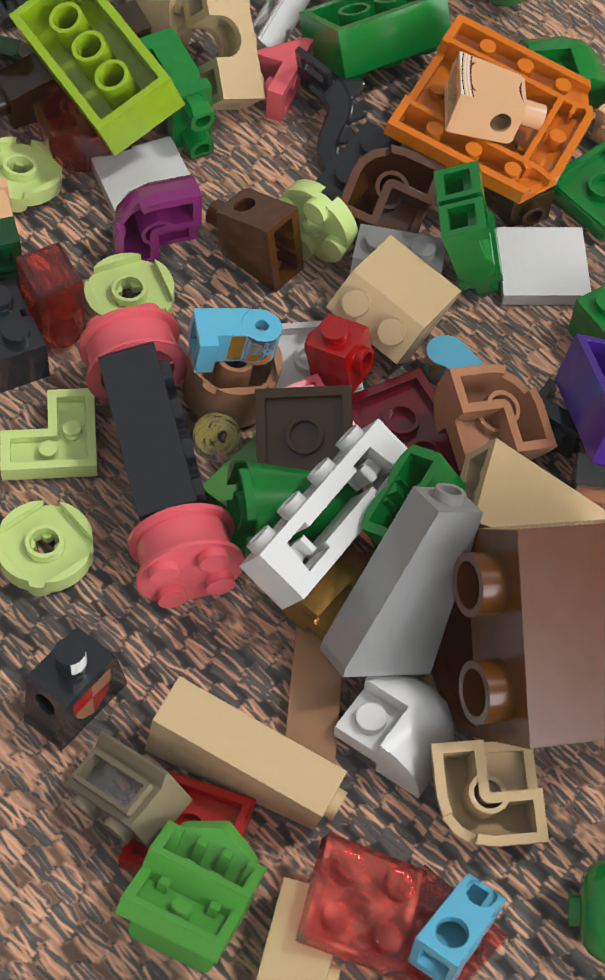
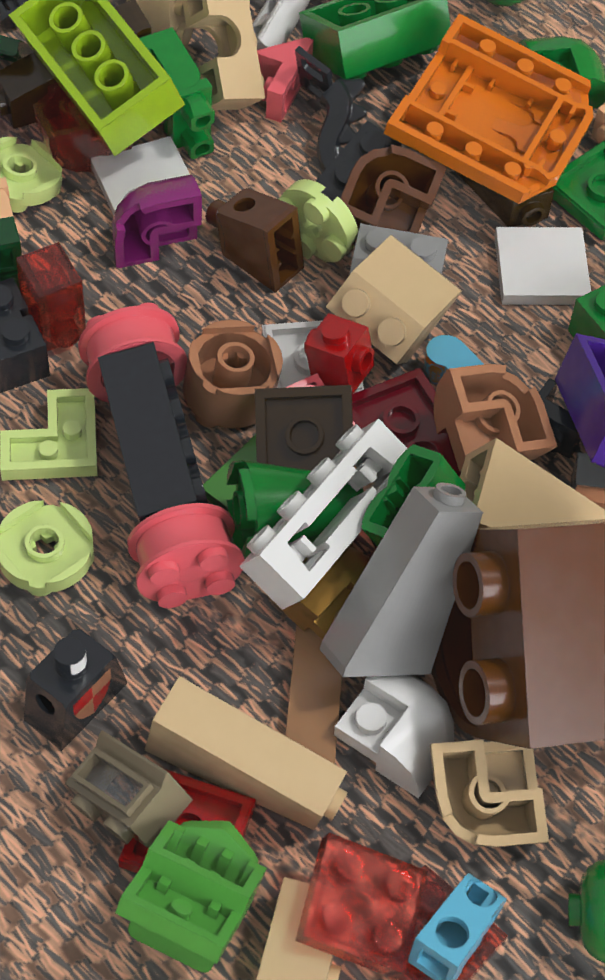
yellowish green plate [84,253,175,318] -> none
medium azure leg [187,308,282,373] -> none
clear tile [193,412,240,462] -> none
green hips [433,161,504,295] -> none
light nougat torso [444,51,547,144] -> none

